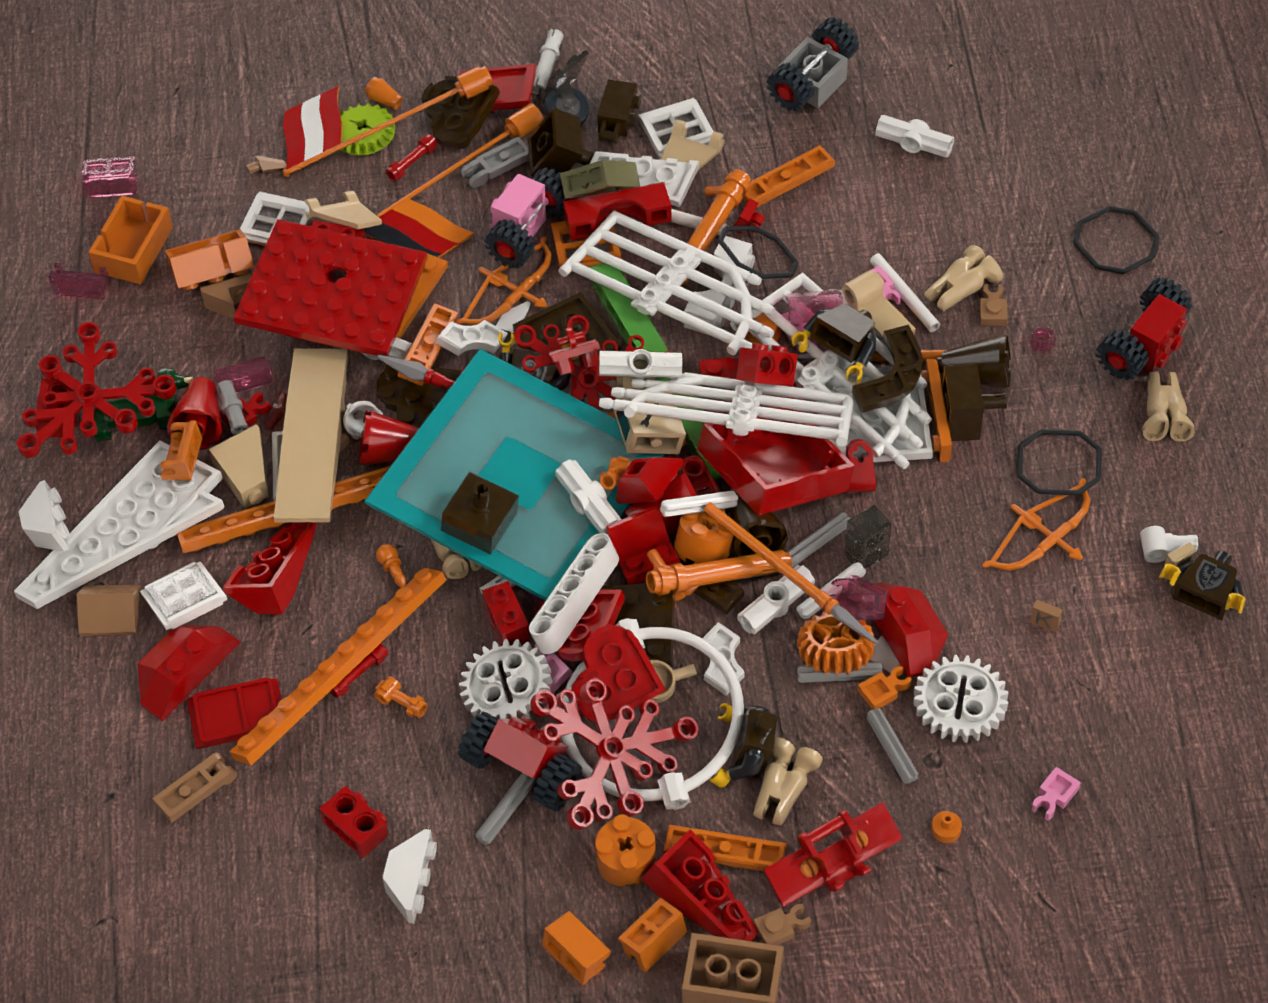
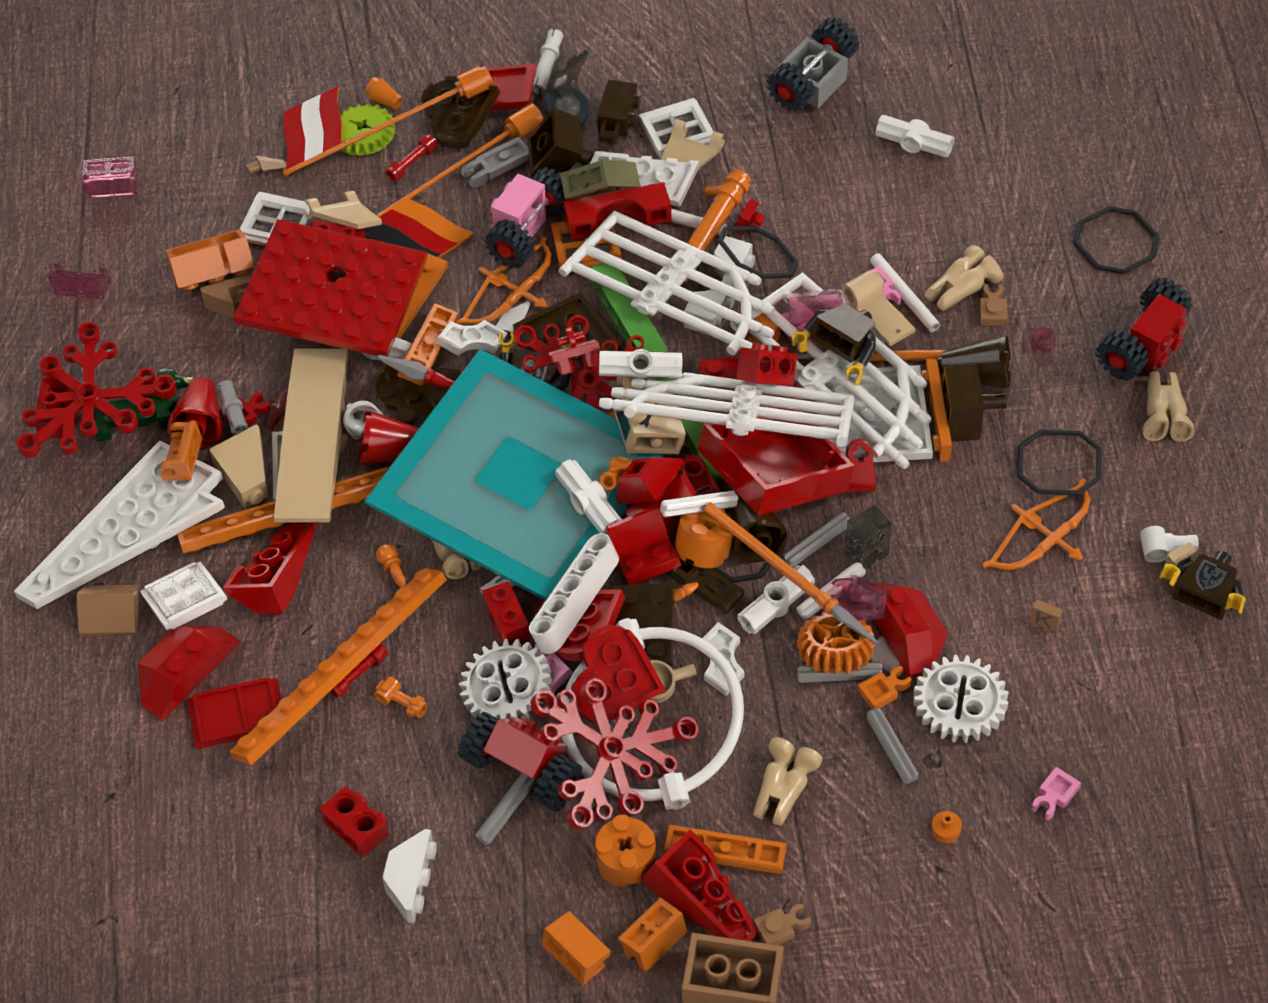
white slope [19,480,70,552] -> none
orange piece [88,195,173,284] -> none
medium nougat plate [152,753,237,823] -> none
clear pink panel [214,357,273,394] -> none
dark brown brick [441,472,519,555] -> none
orange cylinder [646,549,792,595] -> none
torso [709,703,777,788] -> none
orange plate [742,145,835,207] -> none
red piece [763,802,903,907] -> none
dark brown plate [852,324,922,413] -> none

